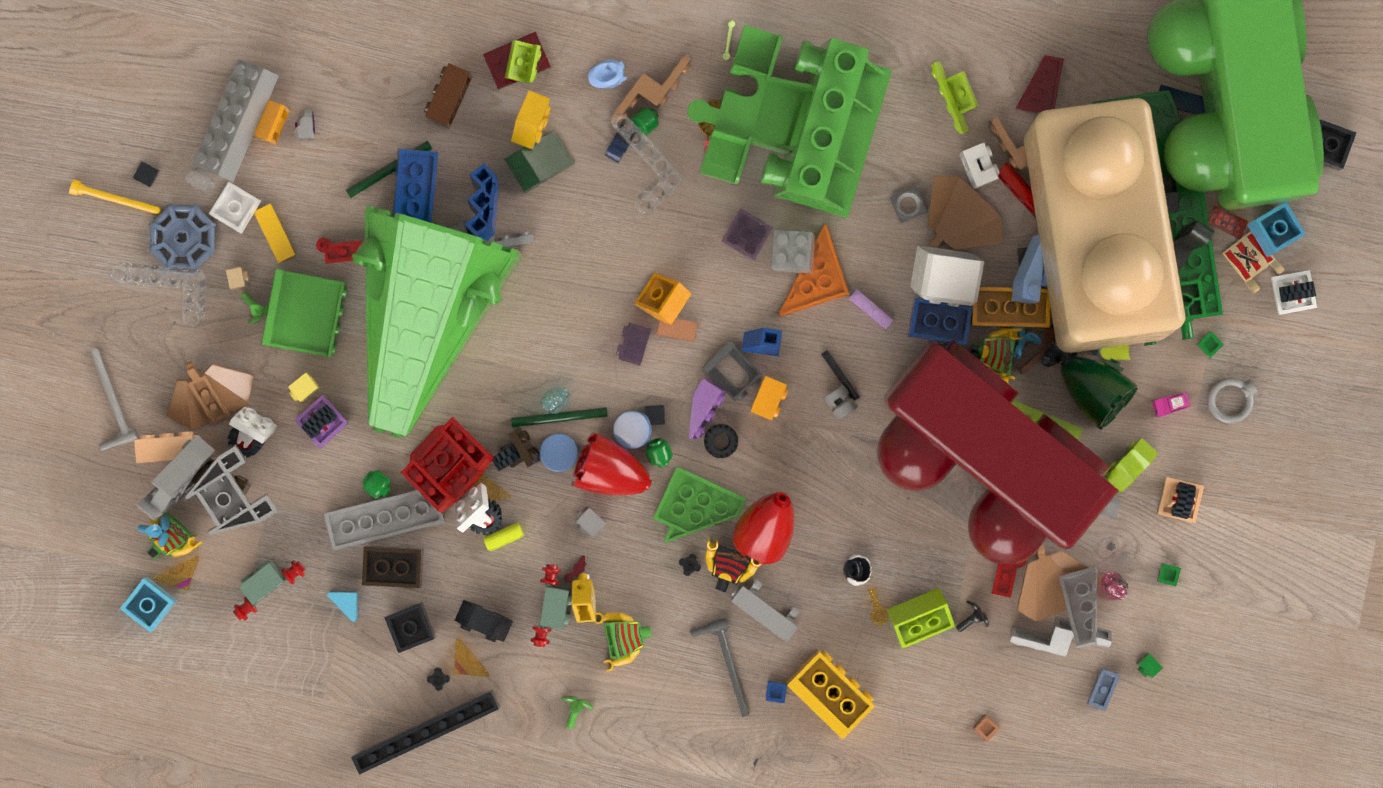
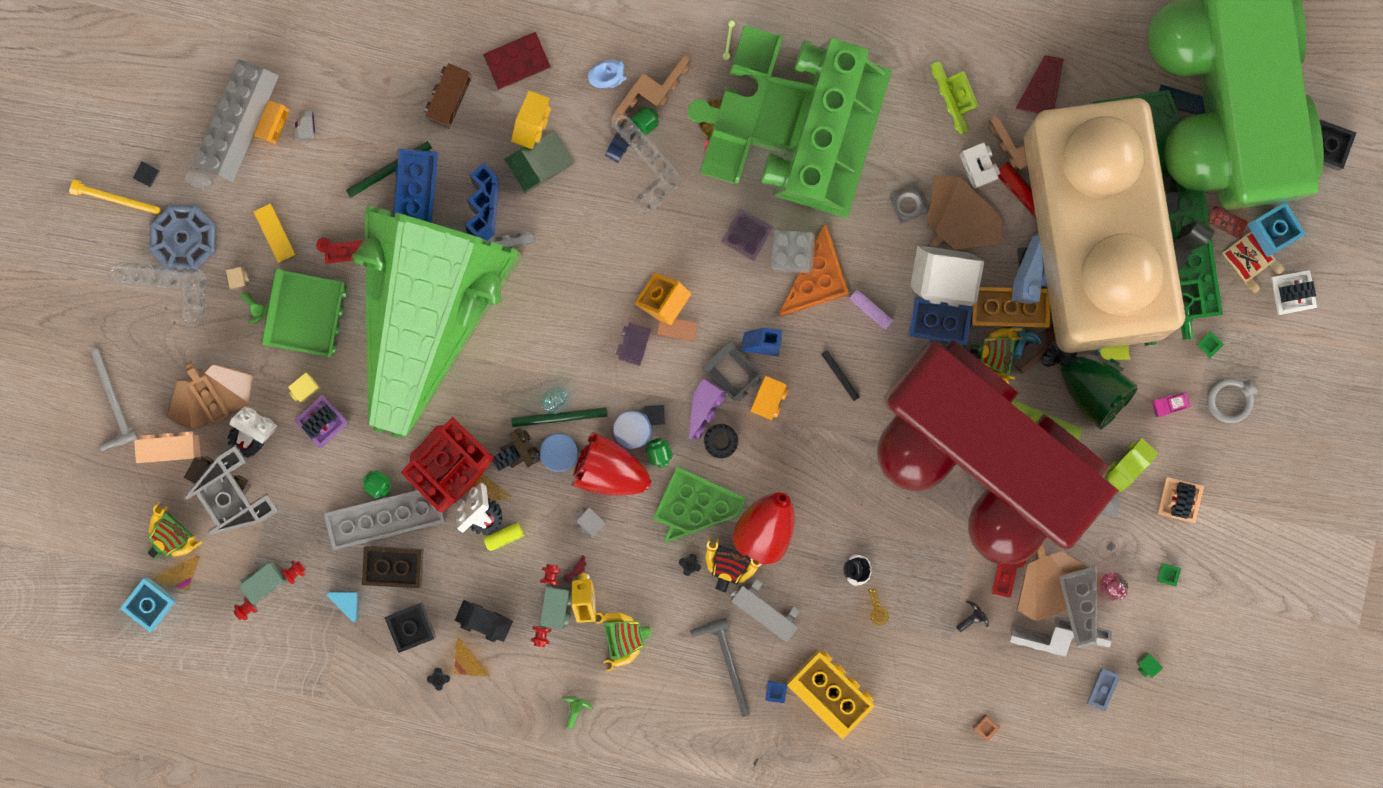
light grey wedge [136,436,215,521] -> none
dark azure plant [138,514,170,548] -> none
white tile [209,181,261,234] -> none
black brick [351,690,500,775] -> none
lime bracket [505,40,541,83] -> none
light grey wheel [823,384,858,420] -> none
lime slope [887,588,955,649] -> none

